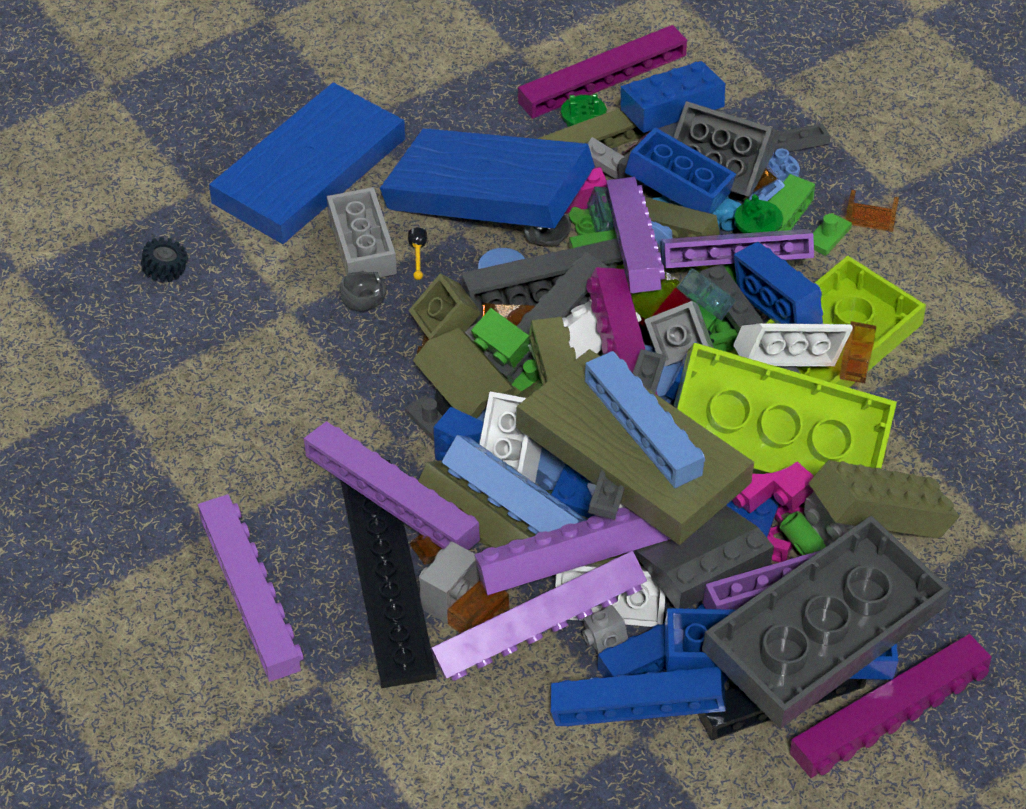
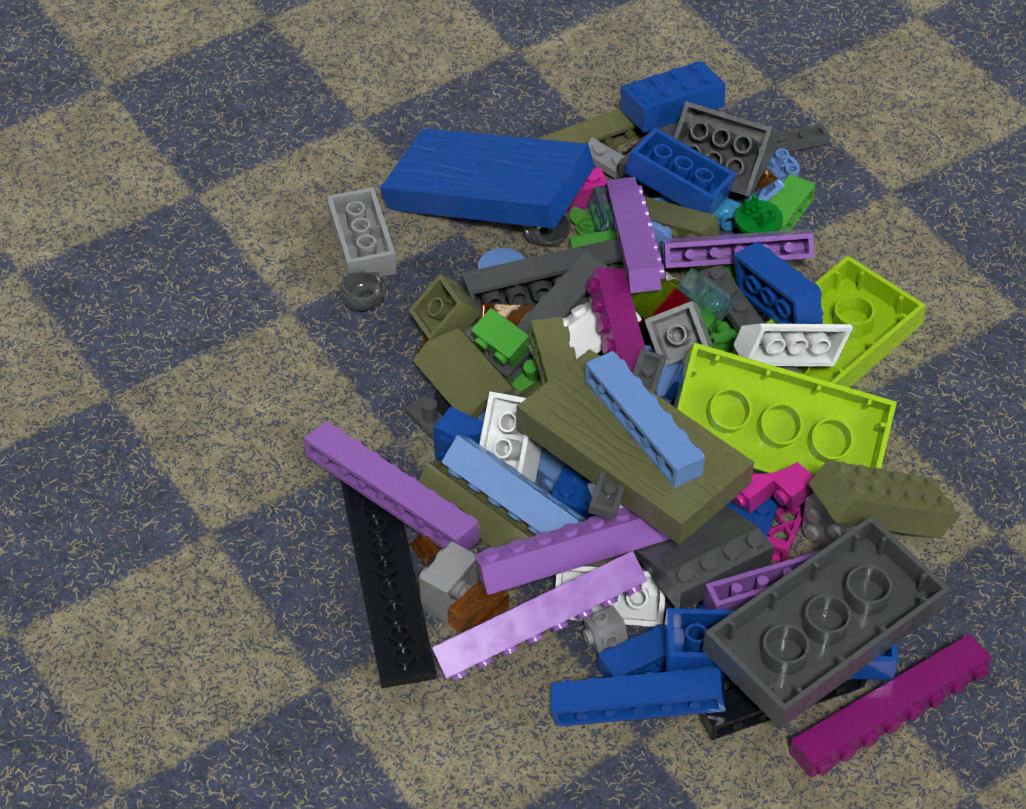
black wheel [141,237,187,282] -> none
medium lavender brick [198,494,303,682] -> none
blue tile [209,82,405,244] -> none
hinge [408,228,427,280] -> none
magenta brick [518,25,687,119] -> none
green plate [561,93,607,127] -> none
bright green arm [780,511,826,556] -> none
bright green tile [813,213,852,256] -> none
clear orange panel [840,321,876,384] -> none
clear orange panel [846,190,899,232] -> none

